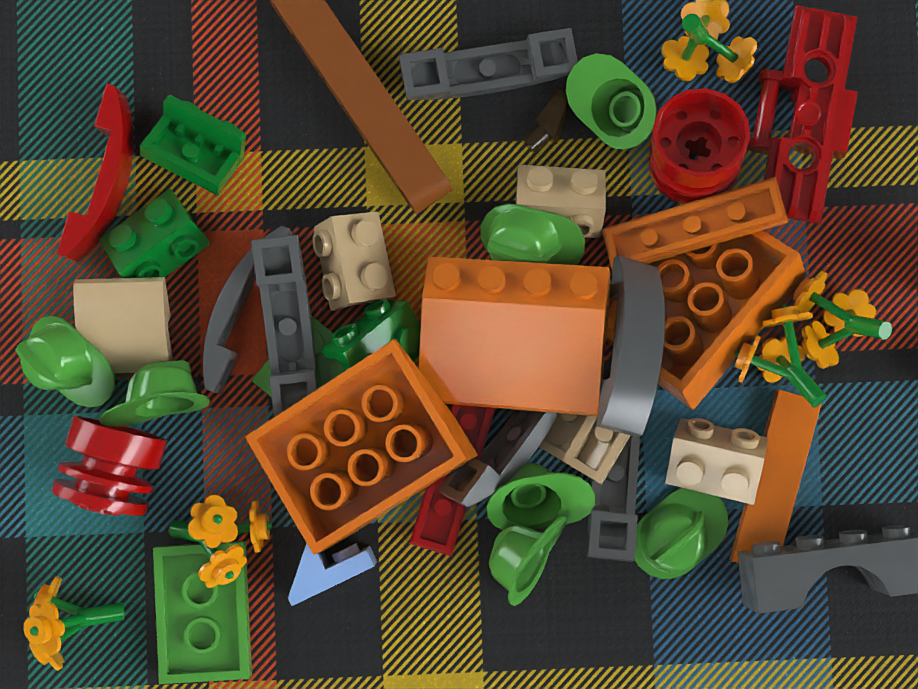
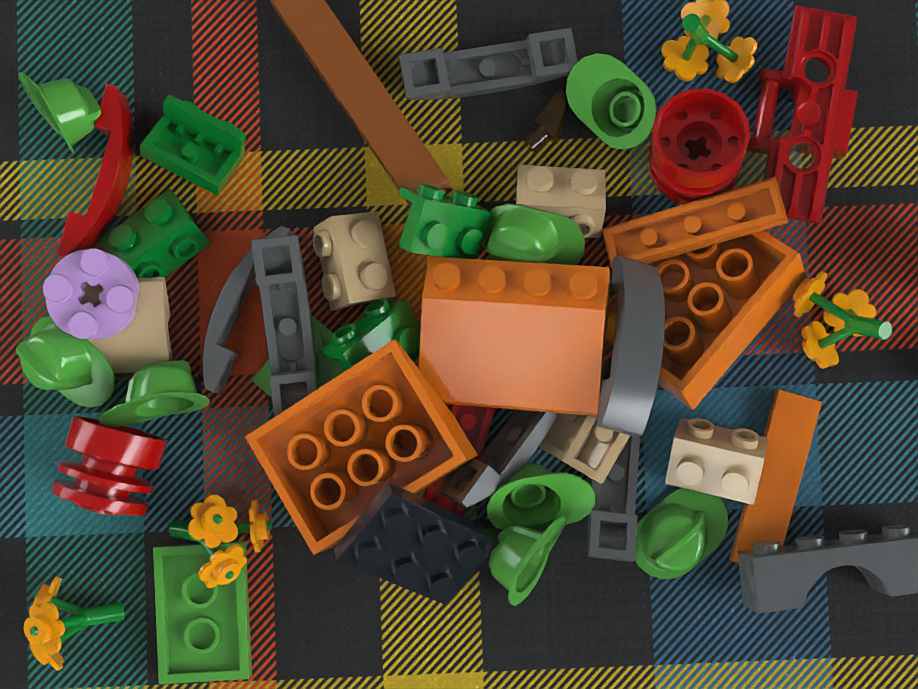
light blue slope [288,543,377,606] -> none
plant [734,304,827,407] -> none
none -> bright green piece [18,72,101,154]
none -> lavender plate [43,248,140,339]
none -> black plate [334,482,500,605]
none -> green bracket [398,183,493,259]

